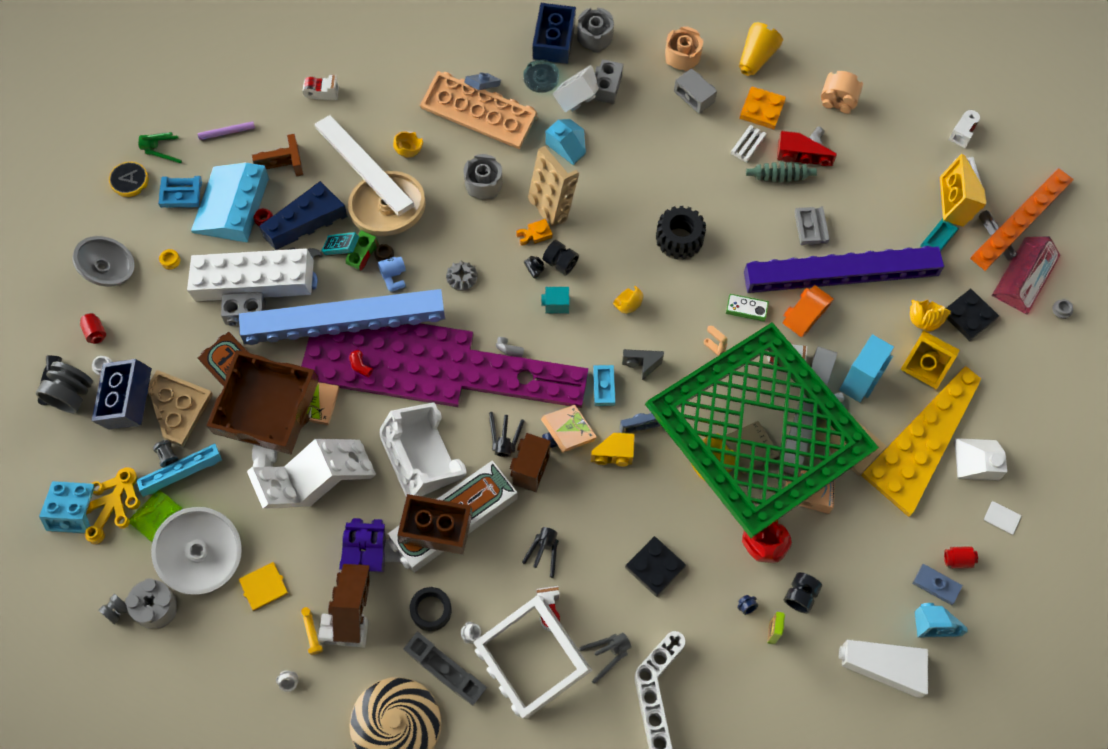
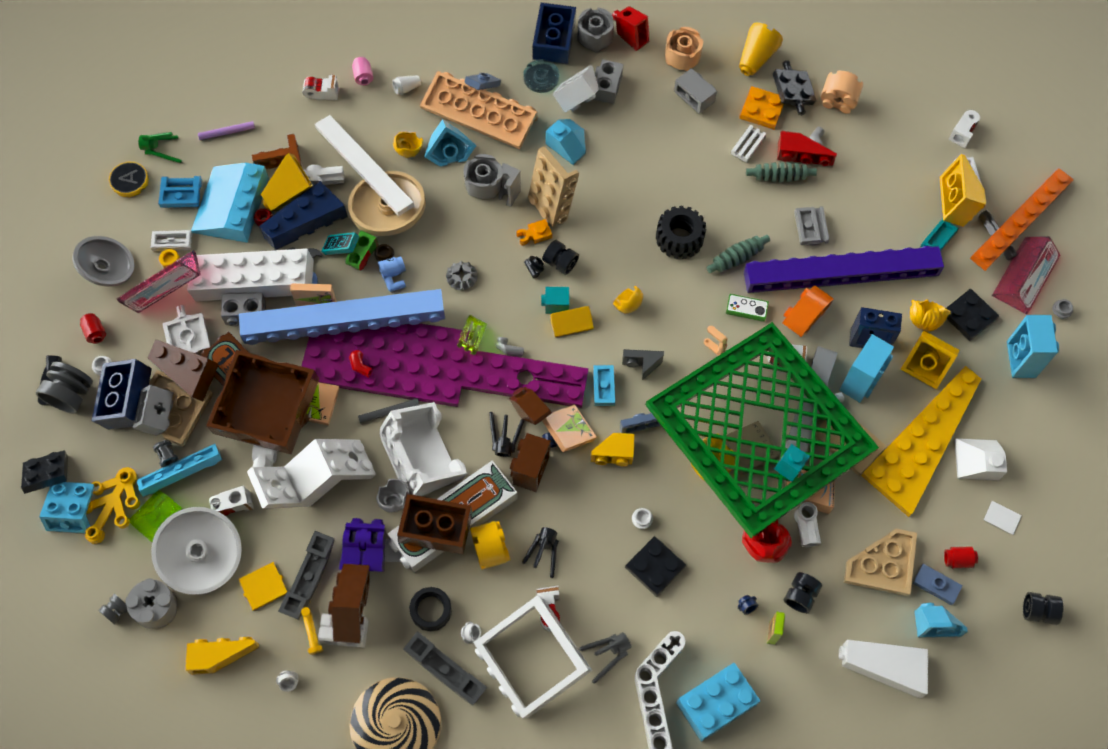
none -> black plate [21,450,68,494]
none -> slope [117,250,201,313]
none -> light grey brick [133,385,174,436]
none -> wedge [148,339,219,402]
none -> white tile [151,230,193,252]
none -> white plate [162,305,211,355]
none -> yellow slope [185,637,259,675]
none -> white leg [209,486,254,516]
none -> yellow slope [261,153,313,212]
none -> dark grey slope [278,531,335,620]
none -> light nougat tile [290,283,337,306]
none -> white piece [304,165,345,186]
none -> bright pink brick [352,57,373,86]
none -> dark grey bar [358,398,419,424]
none -> light grey hair [376,479,409,512]
none -> white cone [392,75,421,95]
none -> medium azure slope [424,119,476,167]
none -> clear neon green tile [457,315,487,355]
none -> yellow brick [470,521,510,570]
none -> light grey hinge [498,163,521,207]
none -> reddish brown slope [509,387,552,425]
none -> yellow slope [550,306,594,337]
none -> red torso [612,6,650,51]
none -> white plate [632,508,653,529]
none -> medium azure brick [676,662,760,742]
none -> sand green piece [706,234,770,273]
none -> black plate [772,60,817,115]
none -> teal brick [774,444,810,482]
none -> white piece [794,502,821,547]
none -> tan plate [844,529,917,596]
none -> dark blue window [849,307,902,348]
none -> medium azure brick [1007,315,1059,378]
none -> black wheel [1023,592,1064,625]

